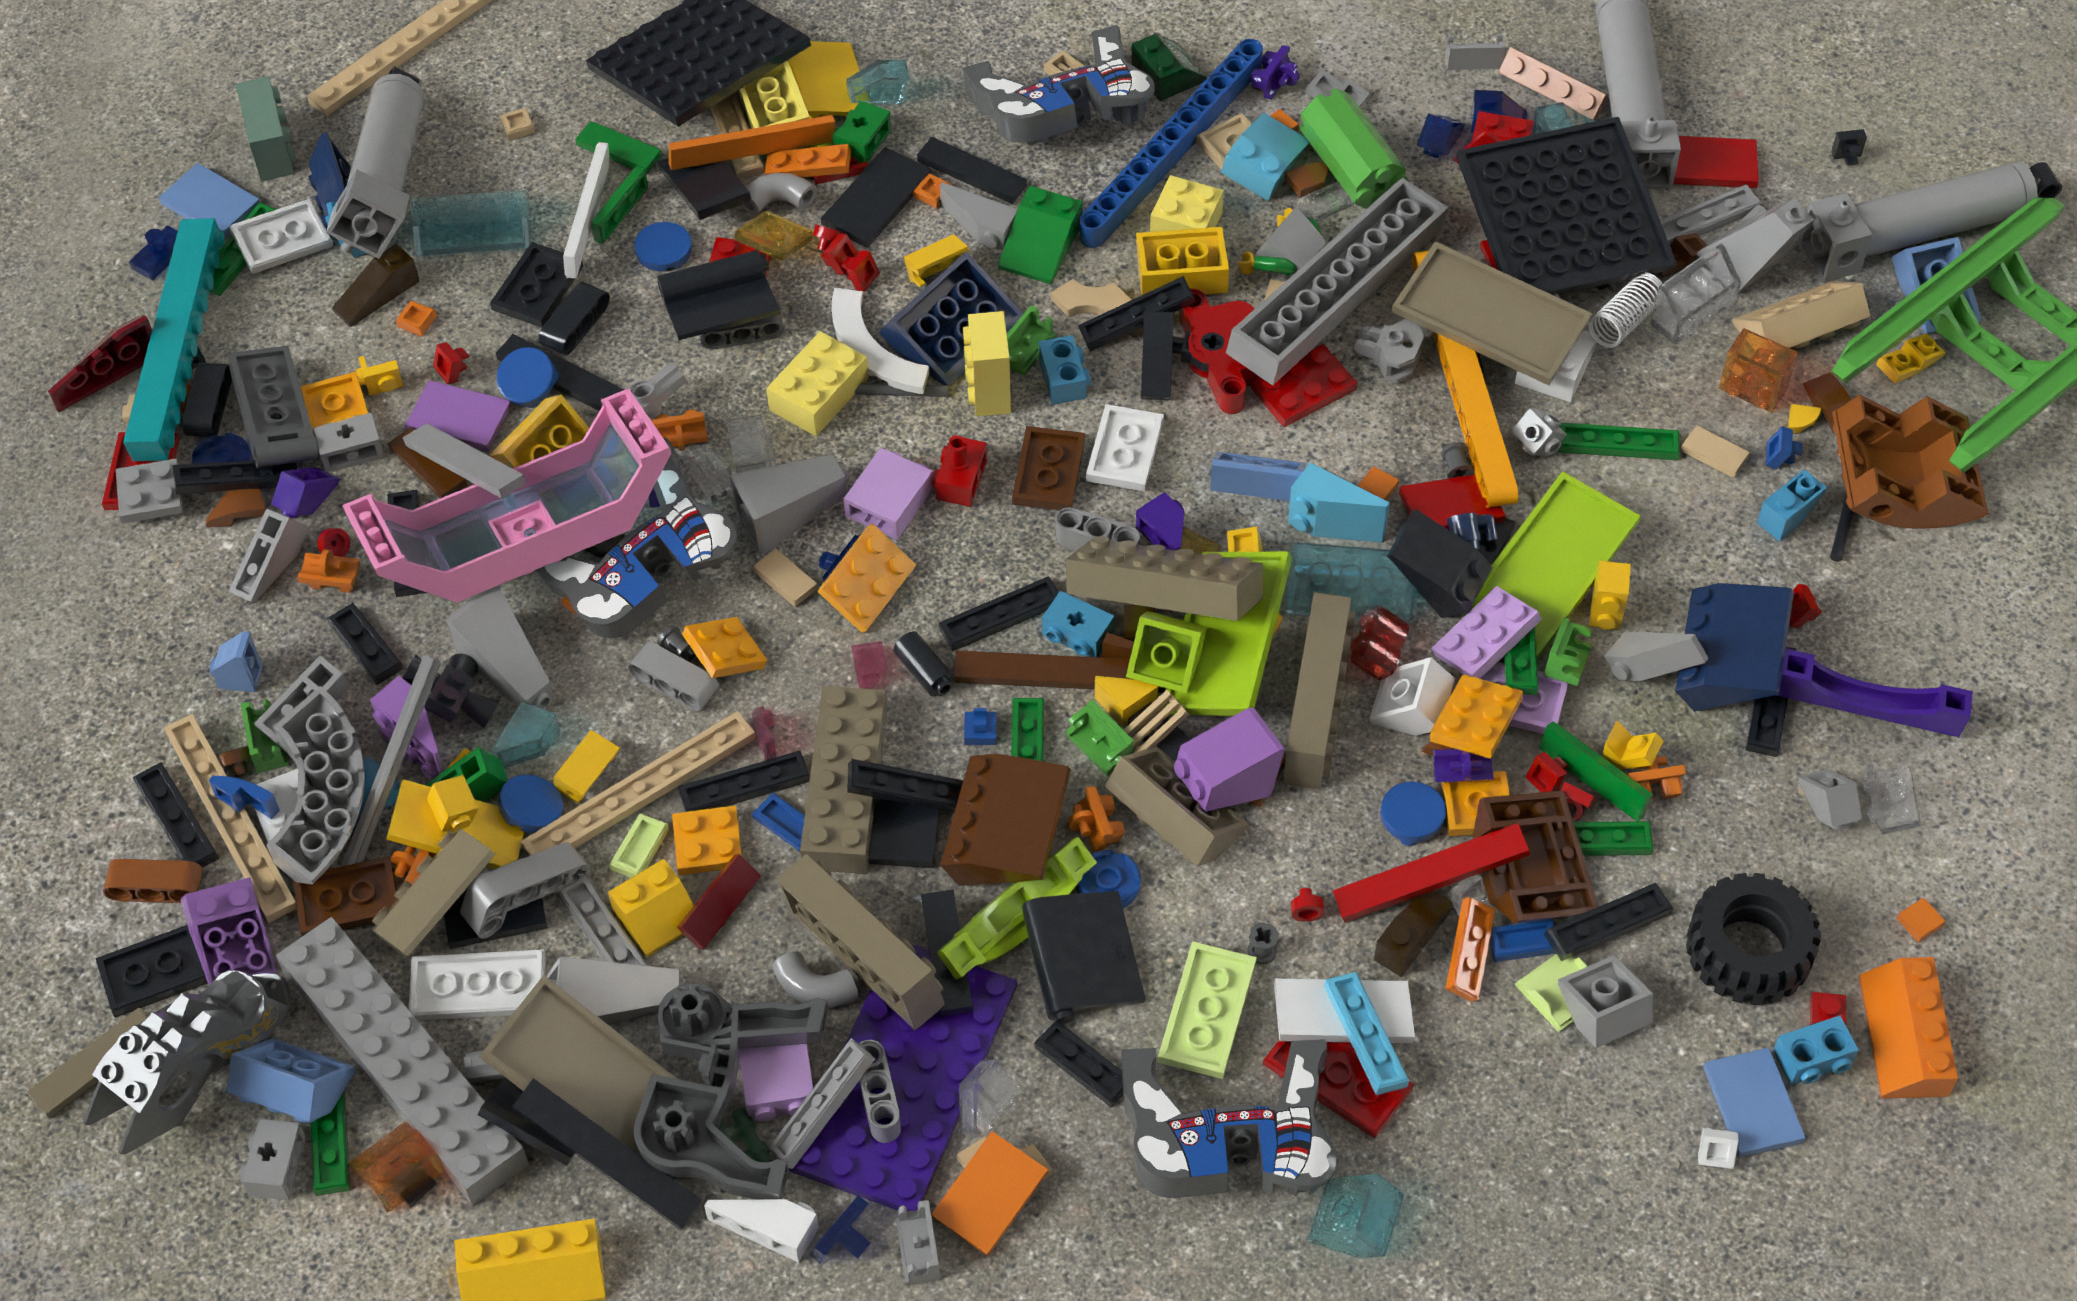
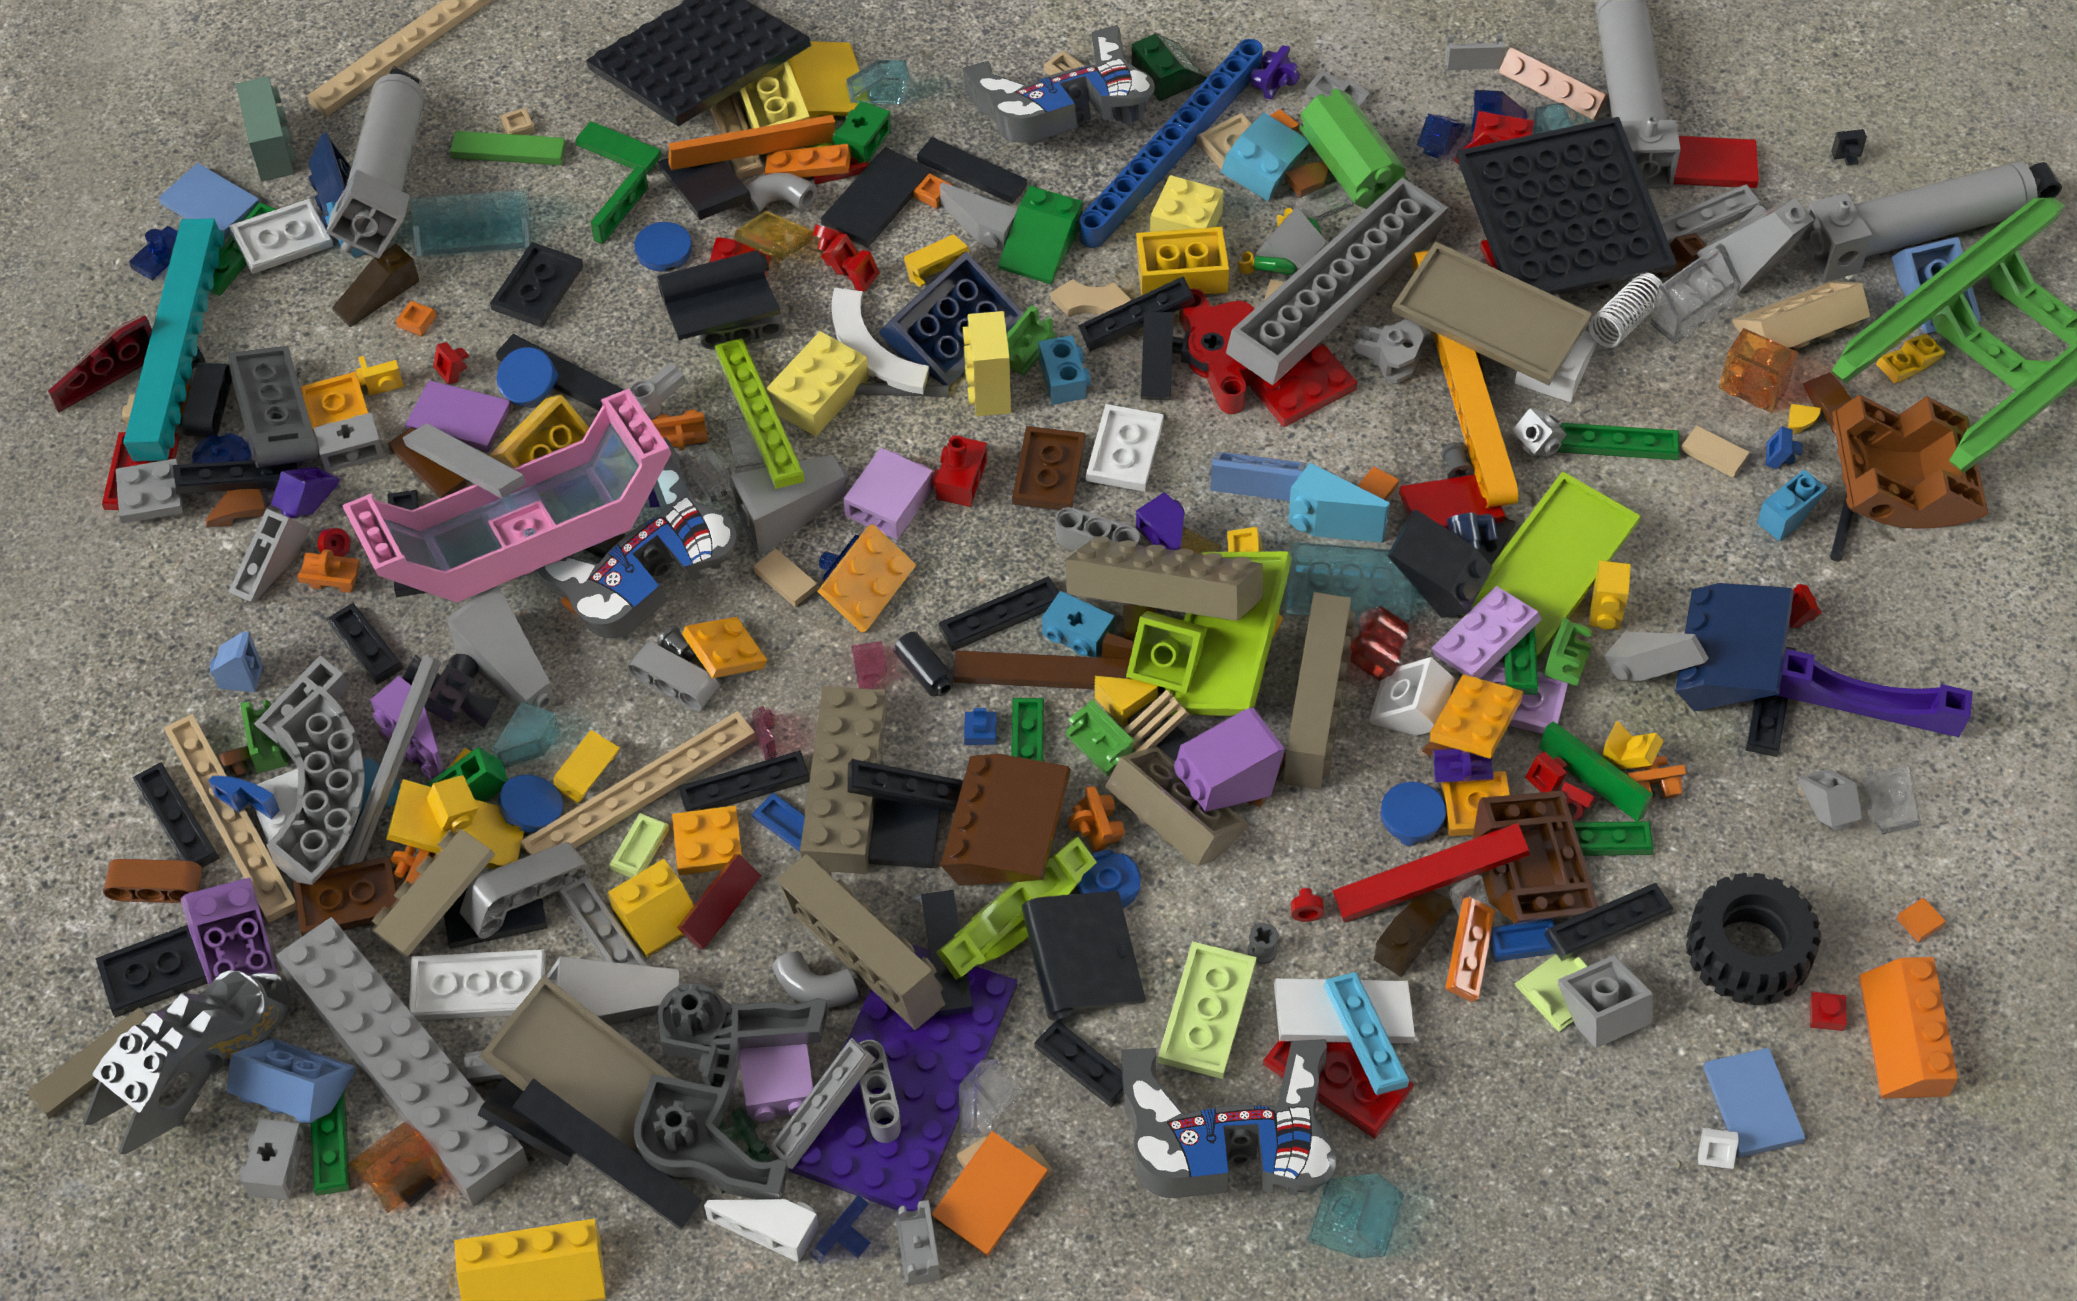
black beam [539,281,610,356] -> none
white tile [563,142,610,278] -> none
dark azure brick [1773,1016,1859,1085] -> none
none -> bright green tile [450,131,566,165]
none -> lime tile [715,338,805,489]

